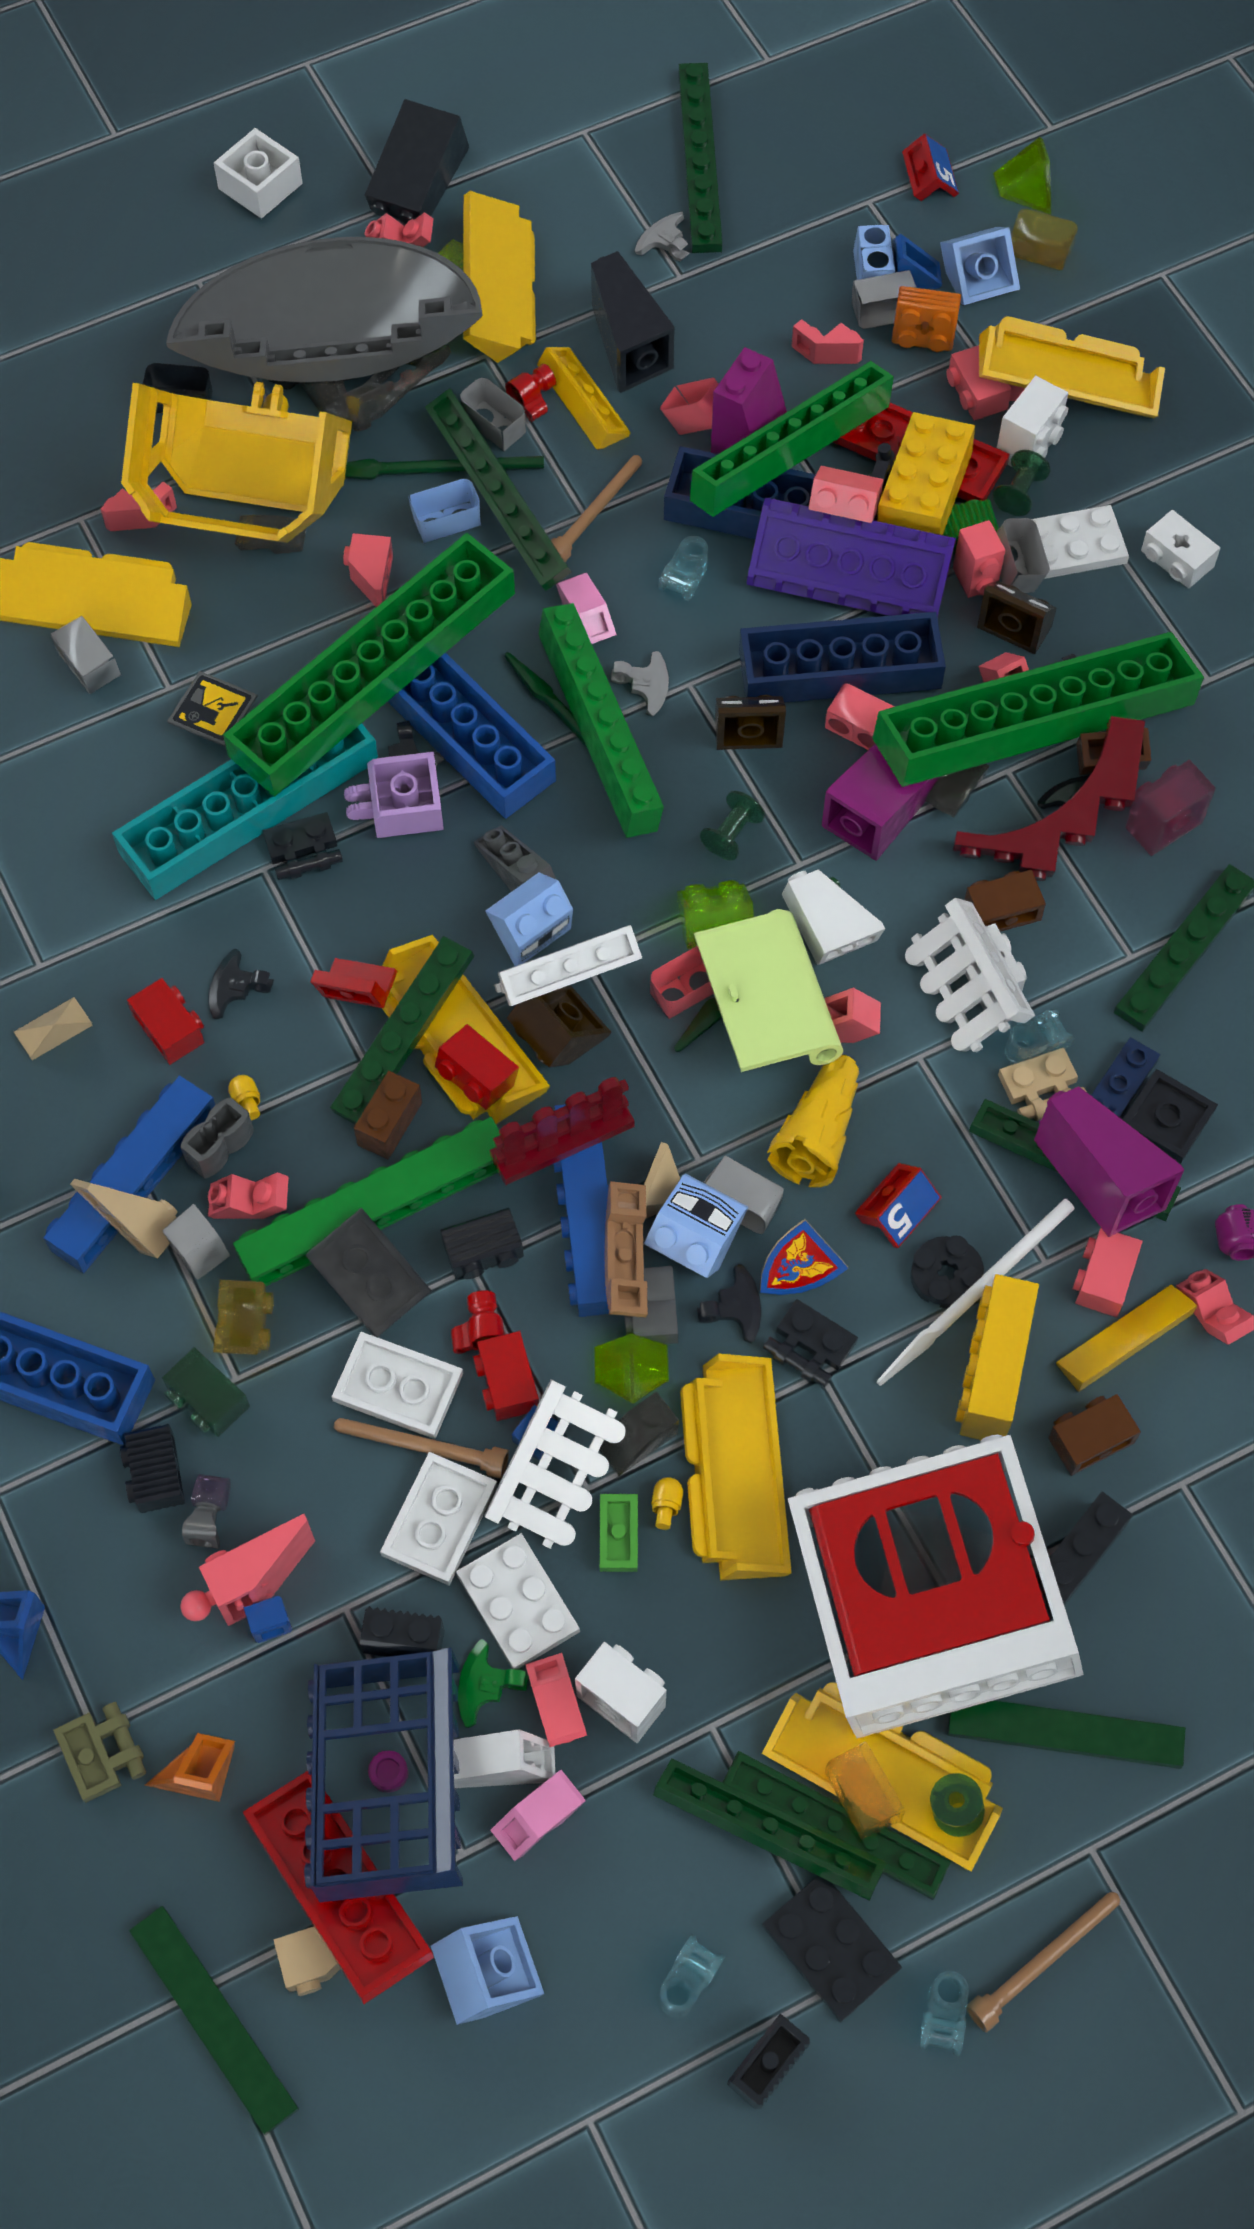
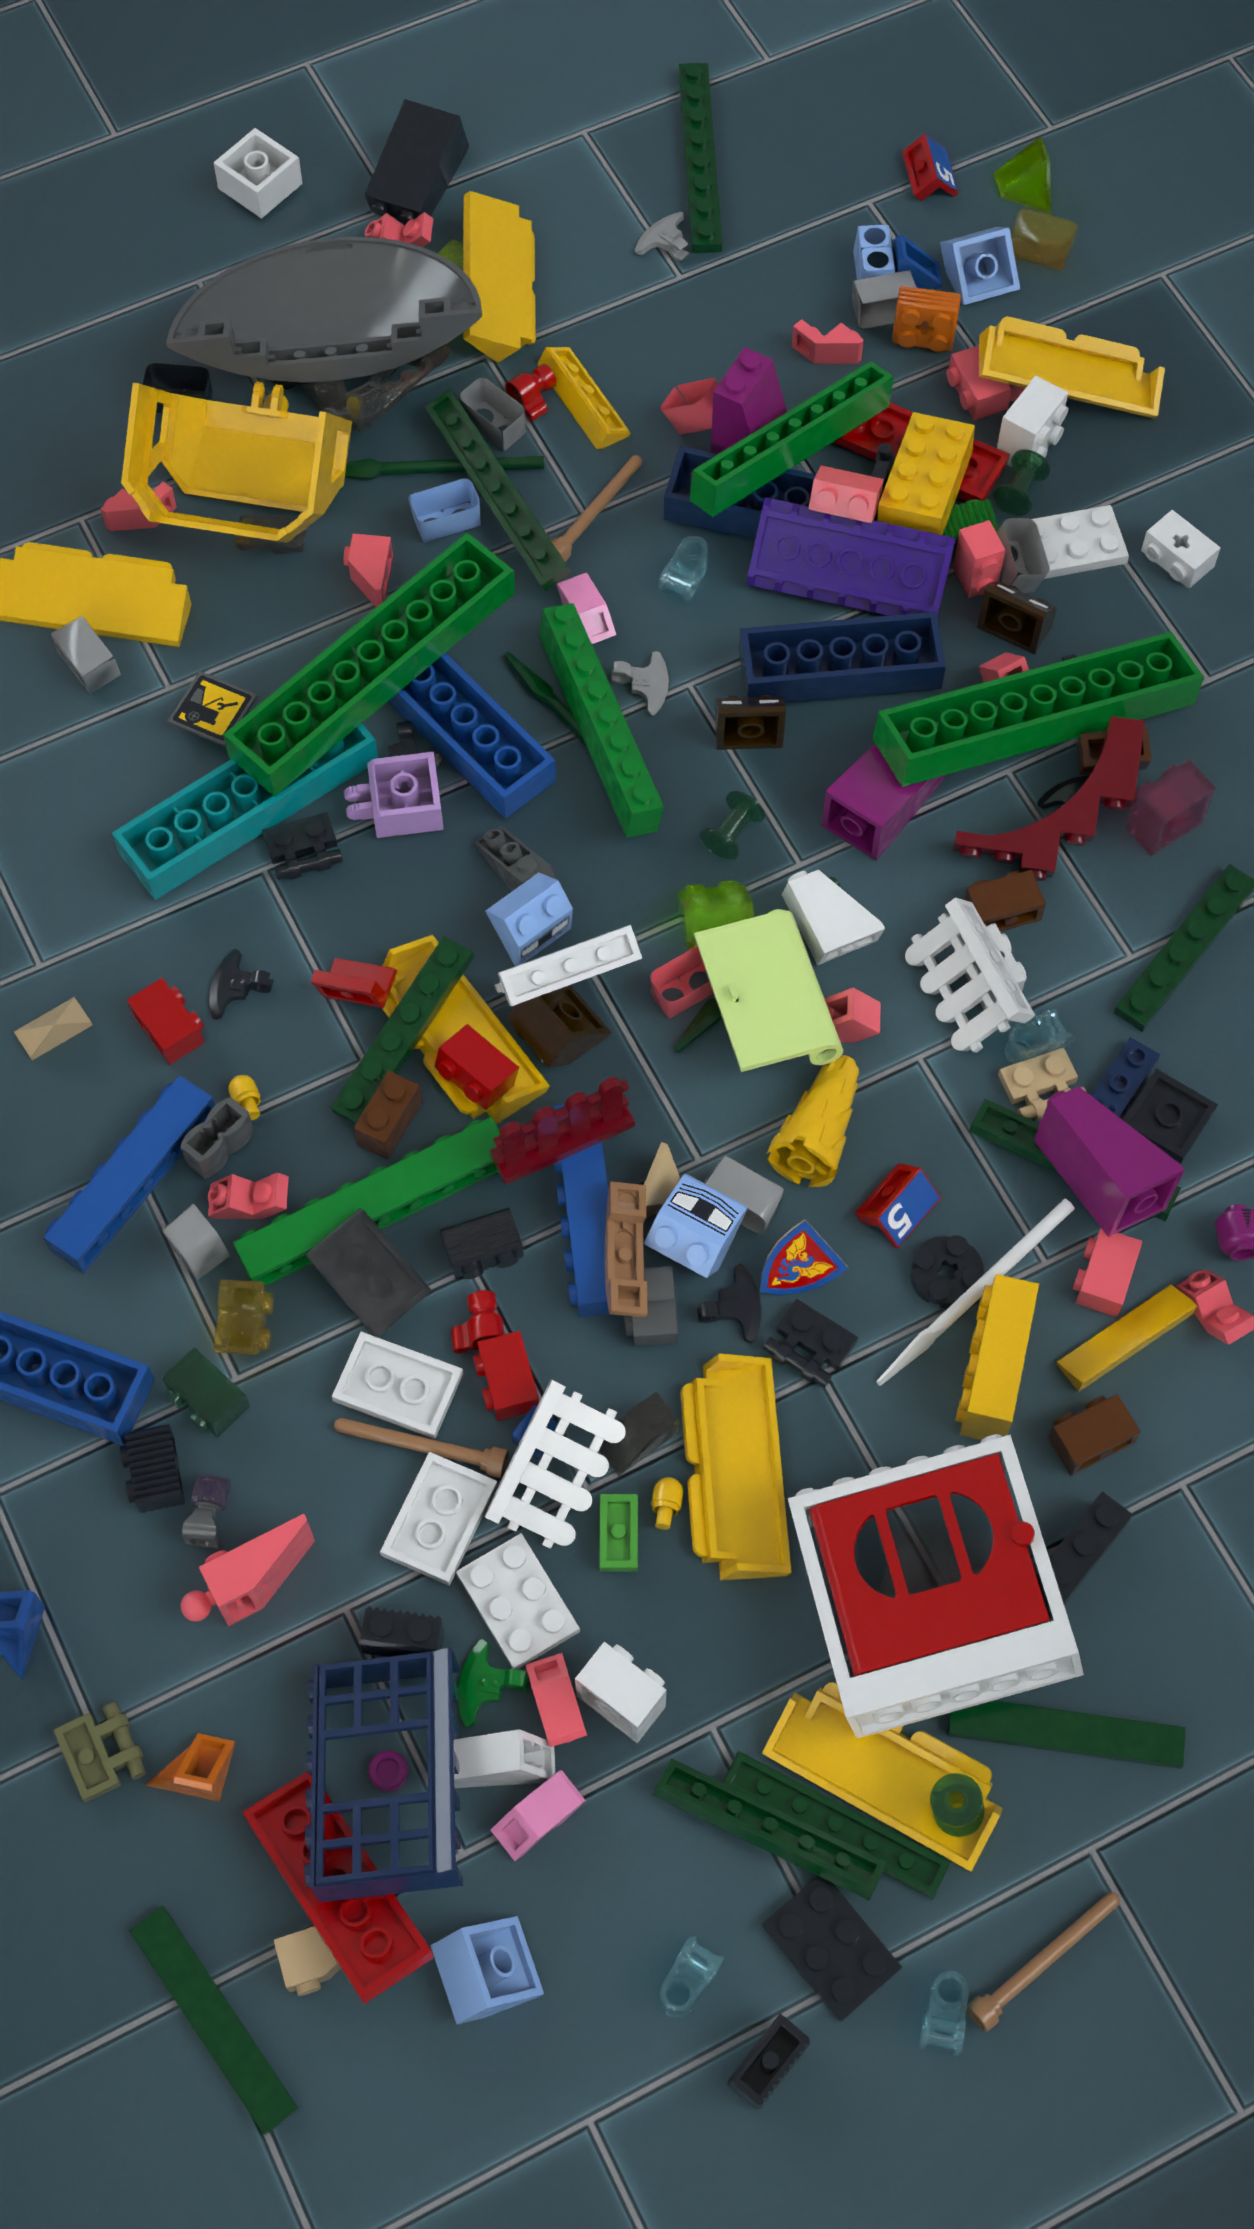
tan slope [70,1179,178,1259] -> none
blue slope [244,1596,293,1643] -> none
black slope [591,251,675,393] -> none
clear neon green slope [594,1334,669,1404] -> none
coral piece [825,684,895,750] -> none
clear yellow piece [825,1742,905,1839] -> none
clear smoke slope [925,764,990,818] -> none

